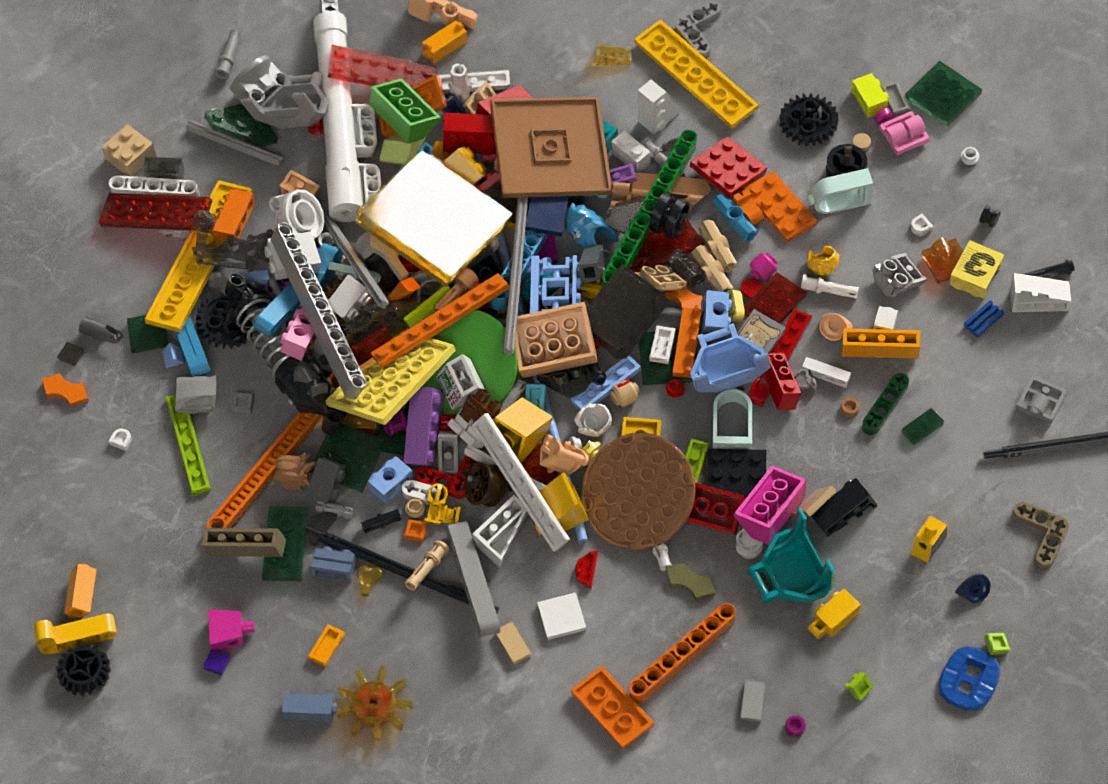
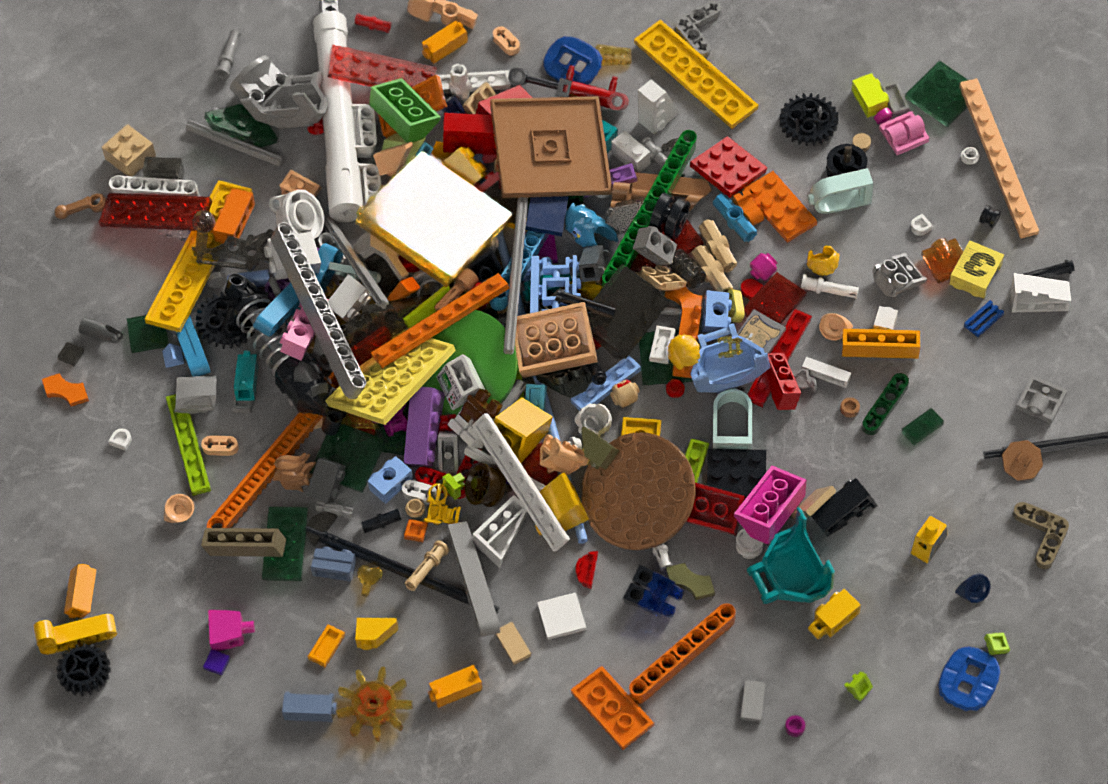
none -> medium nougat piece [54,194,107,219]
none -> light nougat piece [164,494,195,523]
none -> light nougat beam [201,436,239,456]
none -> teal brick [234,350,259,401]
none -> red pin [354,13,392,33]
none -> yellow slope [355,618,398,650]
none -> light nougat slope [373,142,413,177]
none -> light orange brick [427,665,483,708]
none -> lime tile [442,473,465,500]
none -> light nougat beam [493,26,520,56]
none -> red piece [508,65,629,111]
none -> blue piece [543,36,602,85]
none -> black axle [555,289,616,318]
none -> olive slope [581,426,619,470]
none -> clear blue hips [623,564,684,618]
none -> light grey brick [633,226,677,265]
none -> yellow hair [667,334,700,370]
none -> clear yellow piece [717,336,743,358]
none -> light nougat plate [959,79,1039,239]
none -> medium nougat piece [1002,440,1043,481]

